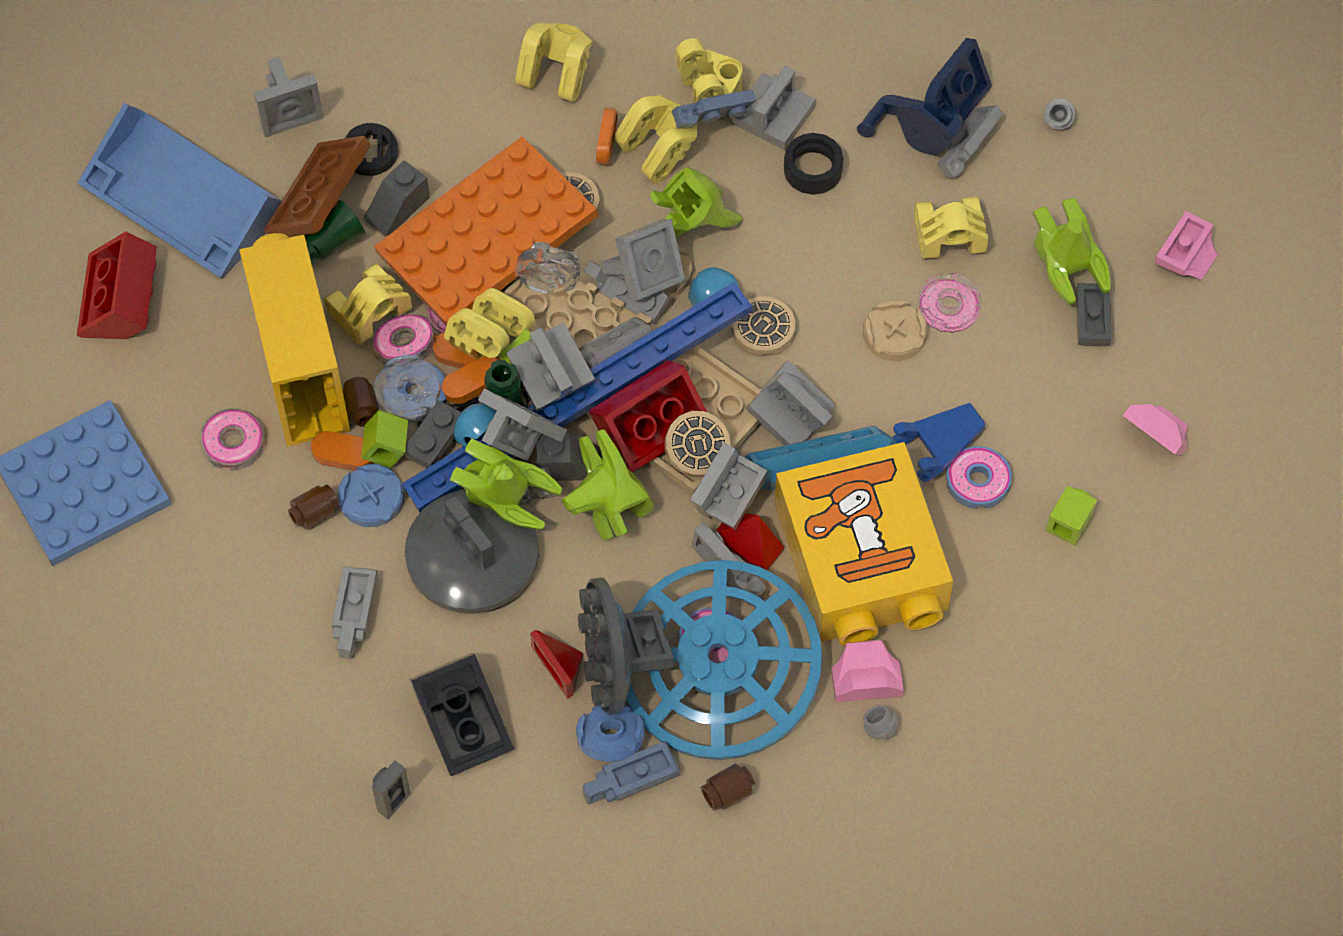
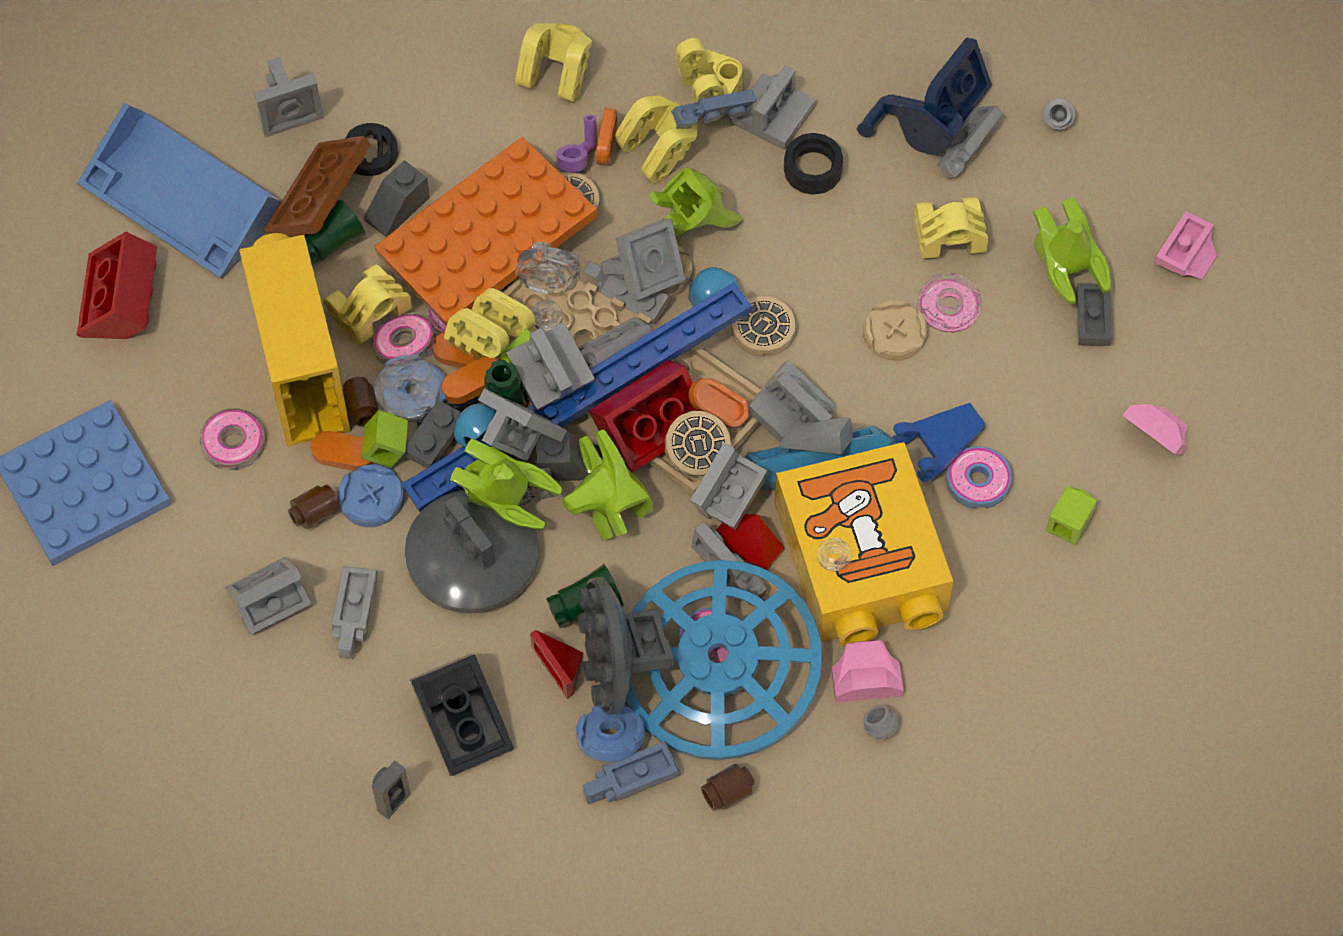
none -> light grey bracket [225,557,311,634]
none -> clear plate [531,299,563,331]
none -> dark green plant [546,564,624,628]
none -> medium lavender plate [556,115,597,173]
none -> orange tile [689,378,749,427]
none -> light grey slope [780,417,853,455]
none -> clear plate [817,538,851,571]

